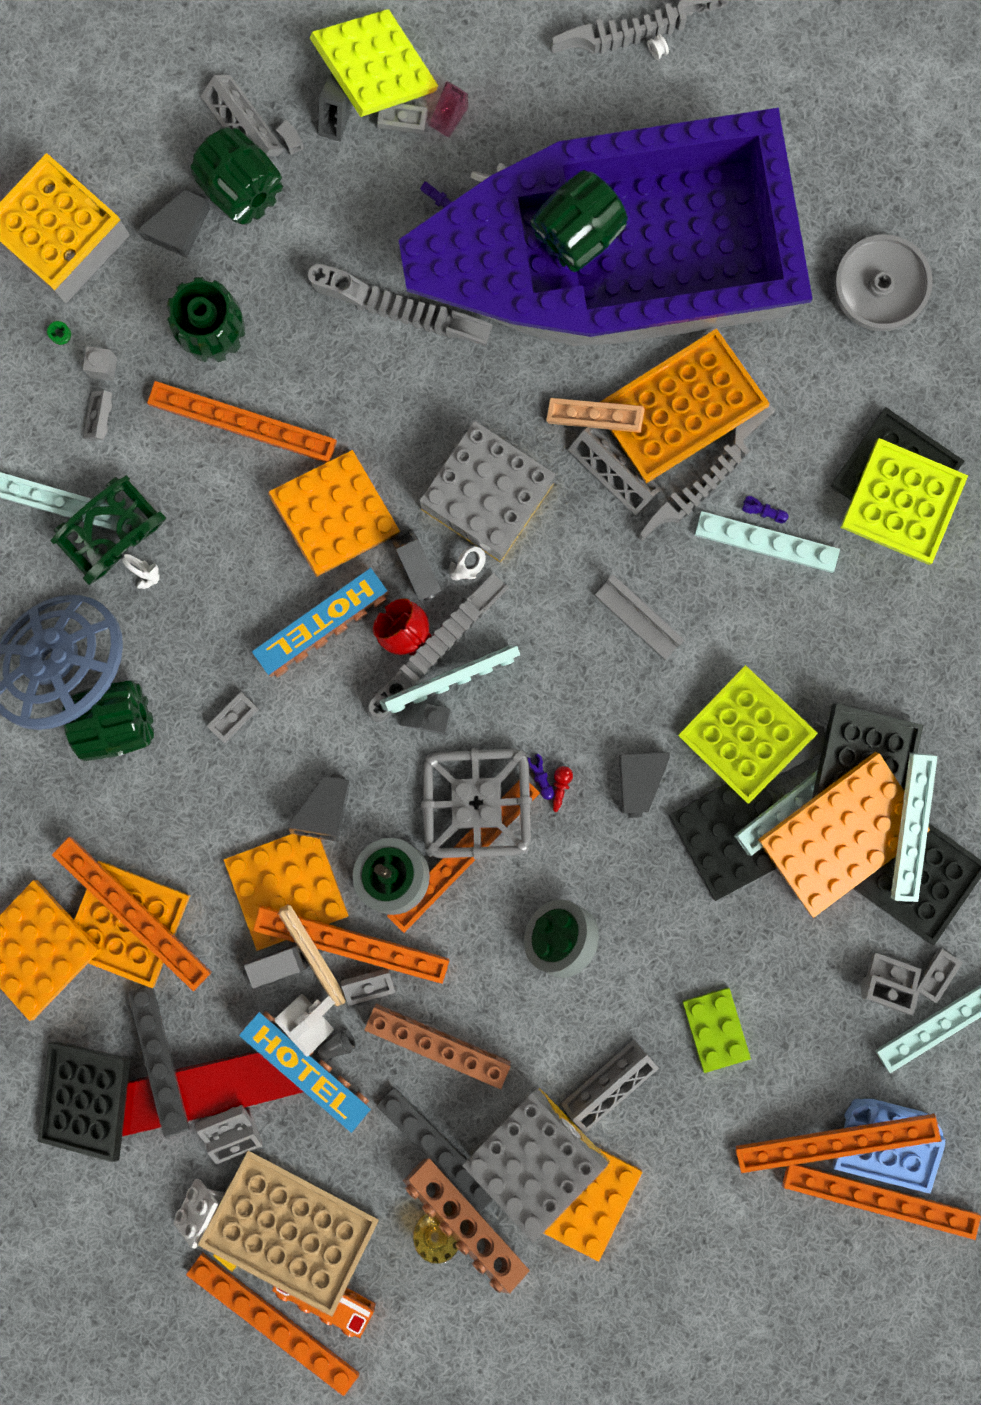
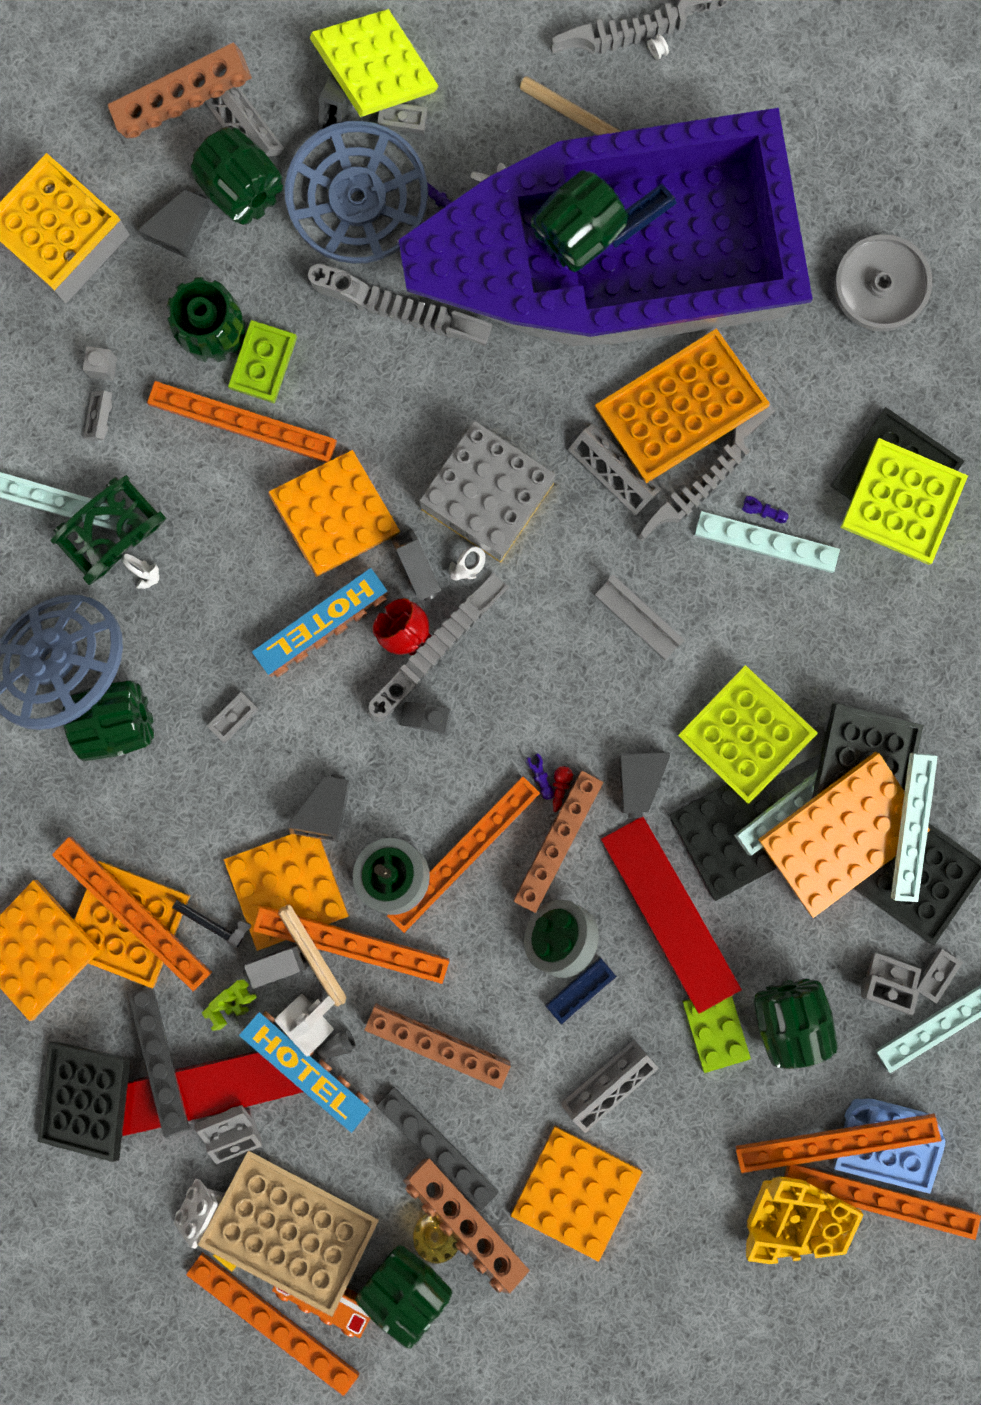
green bush [47,321,71,345] -> none
light grey piece [275,120,304,155] -> none
light grey plate [341,968,395,1006] -> none
light aqua plate [379,645,520,713] -> none
light grey plate [421,748,532,859] -> none
clear pink slope [429,81,468,138] -> none
light grey piece [462,1088,610,1243] -> none
light nougat plate [546,398,645,433] -> none
none -> nougat brick [107,42,252,138]
none -> black piece [172,900,251,948]
none -> lime piece [202,979,257,1031]
none -> lime plate [228,320,297,404]
none -> sand blue dish [285,121,428,264]
none -> dark green wheel [356,1245,453,1349]
none -> nougat brick [513,771,604,913]
none -> tan axle [520,76,621,135]
none -> dark blue plate [545,957,617,1025]
none -> red slope [601,817,742,1014]
none -> dark blue plate [612,183,677,248]
none -> yellow wedge [746,1176,863,1264]
none -> dark green wheel [754,978,838,1069]

